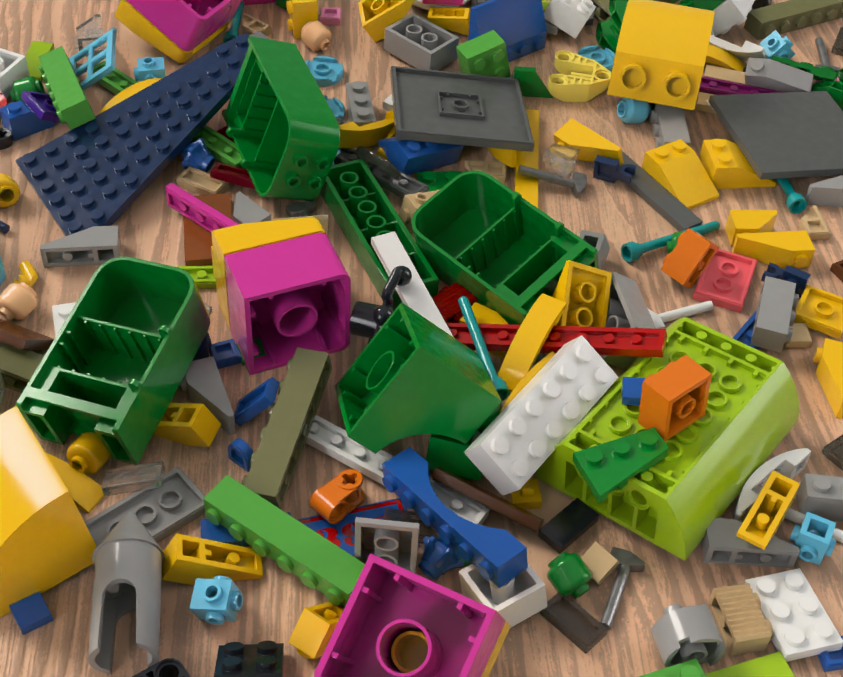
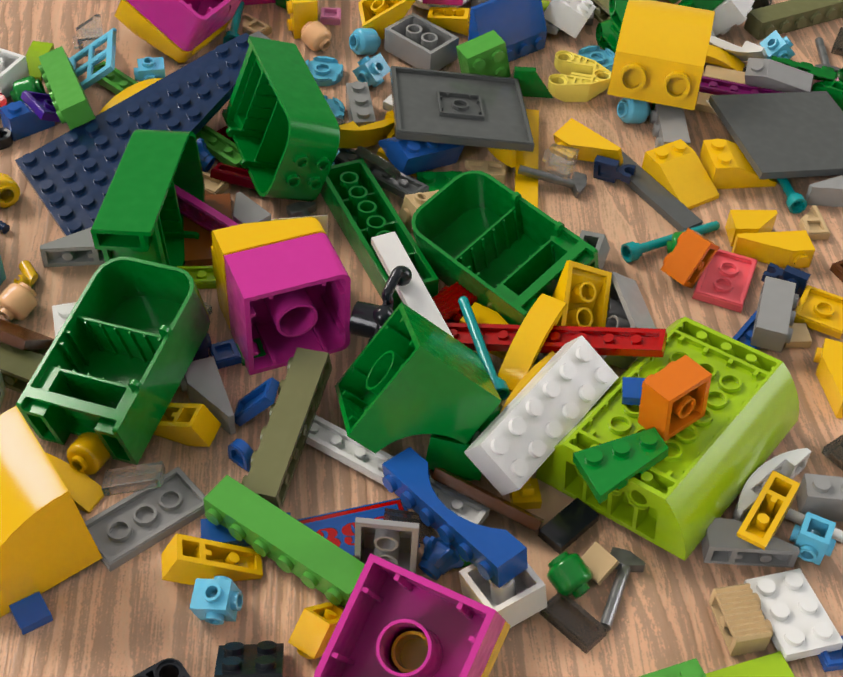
light grey piece [88,512,165,675] -> none
orange piece [309,469,365,524] -> none
white piece [648,300,714,329] -> none
light grey brick [650,604,726,668] -> none
none -> green piece [90,129,205,267]
none -> medium azure head [349,28,381,55]
none -> medium azure brick [353,53,391,88]

